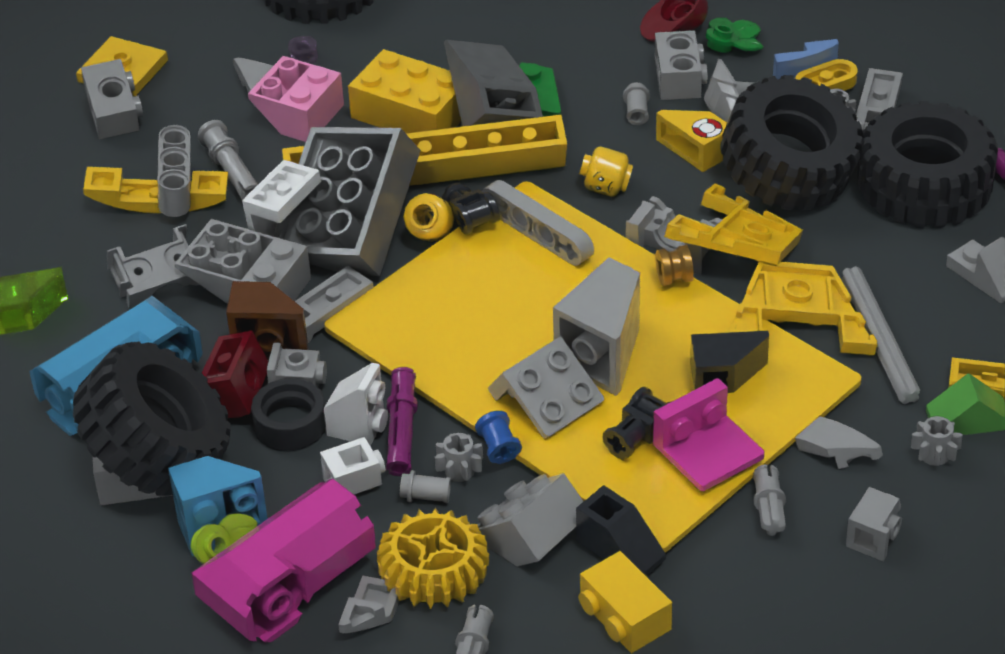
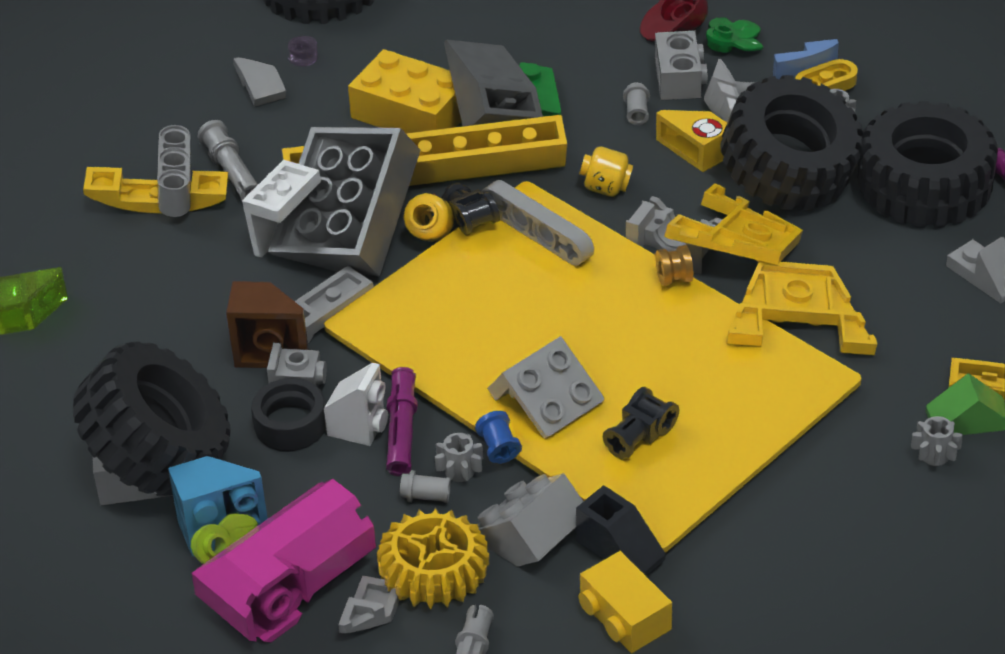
dark azure brick [29,296,203,436] -> none
yellow plate [76,36,168,97] -> none
light grey brick [81,59,143,139] -> none
light grey piece [107,224,200,309] -> none
light grey slope [175,219,311,304] -> none
dark red brick [202,331,269,419] -> none
bright pink slope [248,56,344,142] -> none
white brick [320,437,386,494] -> none
light grey slope [553,257,640,396] -> none
dark pink bracket [653,378,764,491] -> none
black slope [690,331,769,393] -> none
light grey axle [753,464,786,536] -> none
light grey slope [795,416,883,469] -> none
light grey axle [842,266,920,404] -> none
light grey brick [846,487,902,562] -> none
light grey plate [856,68,903,130] -> none

